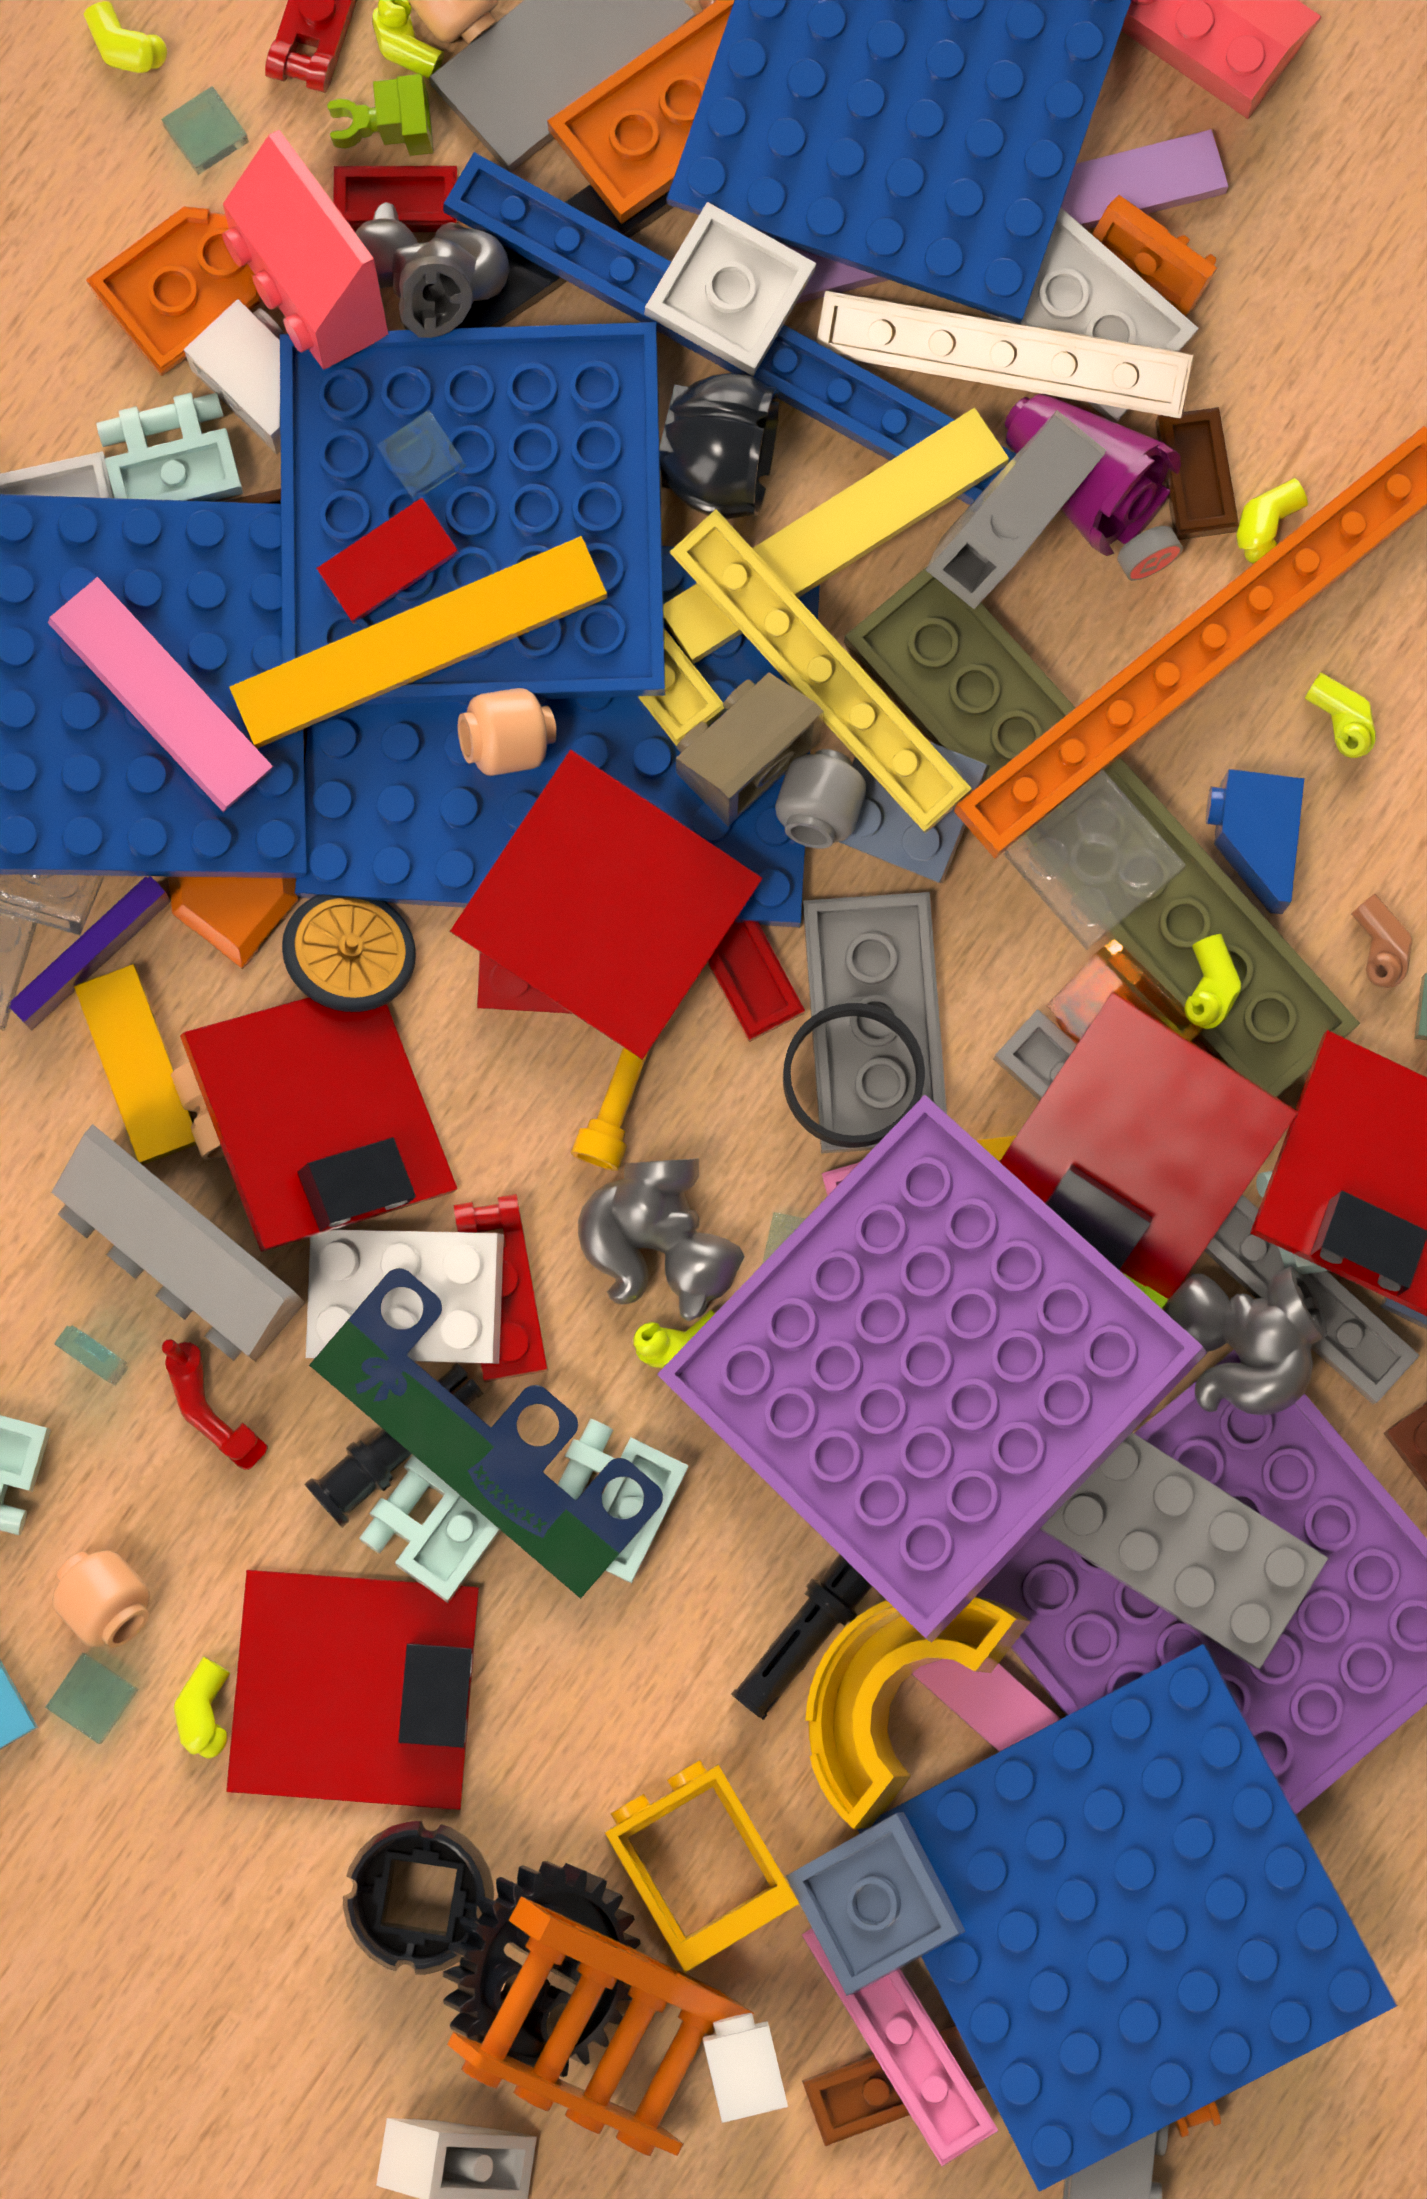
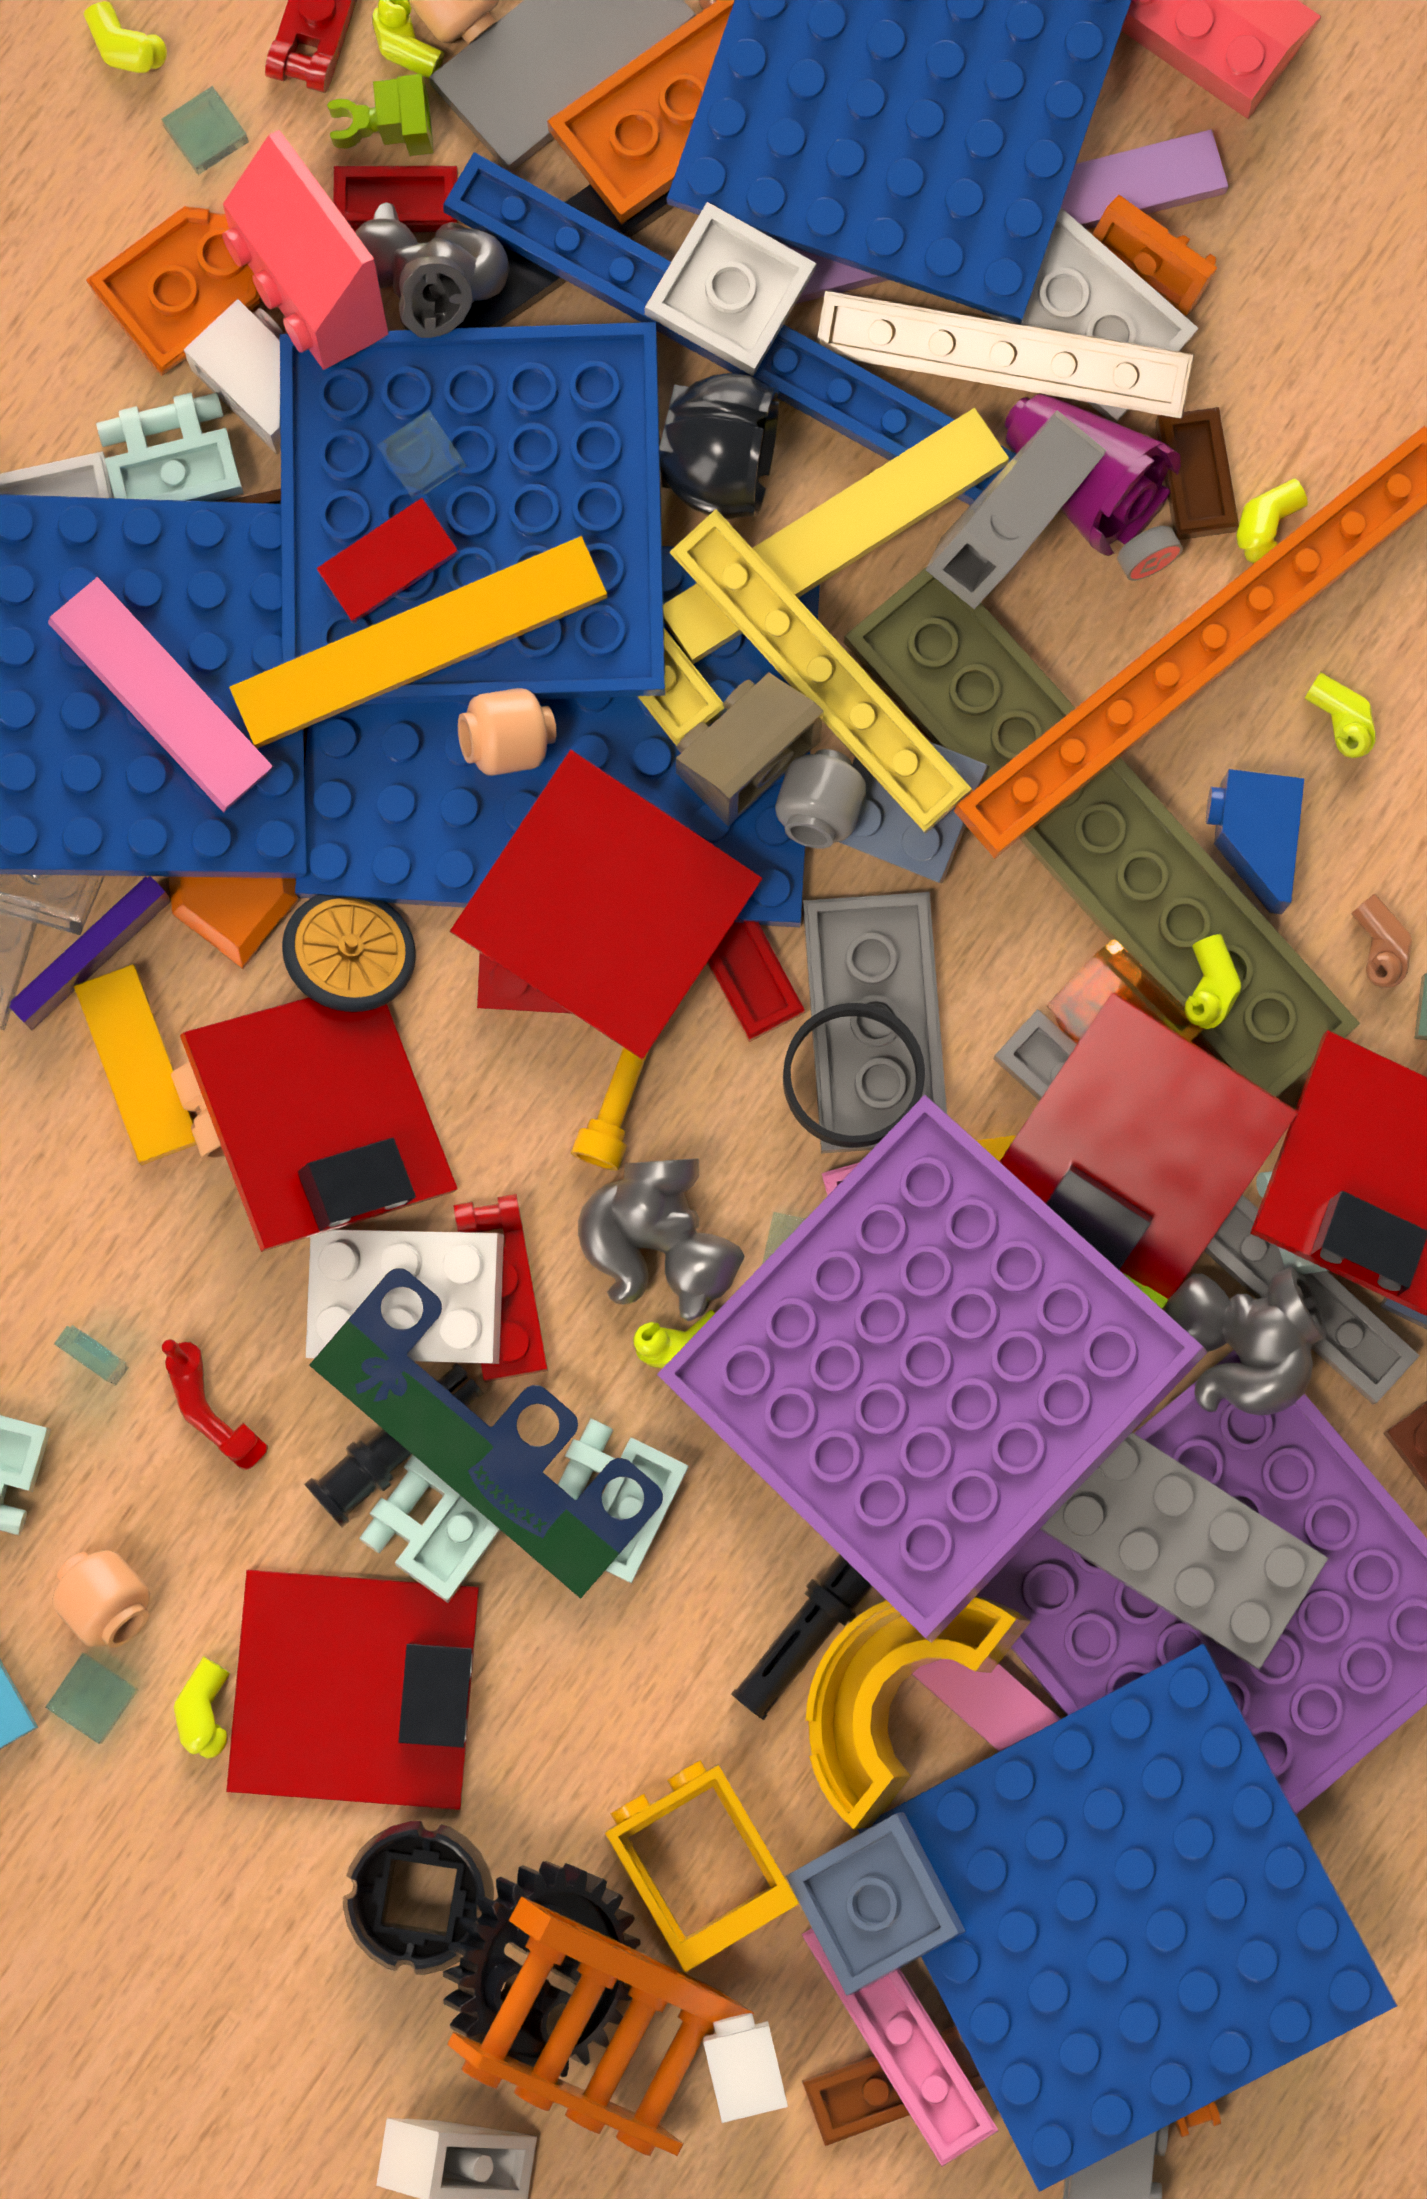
light grey slope [51,1124,305,1362] -> none
clear plate [1004,769,1186,950] -> none

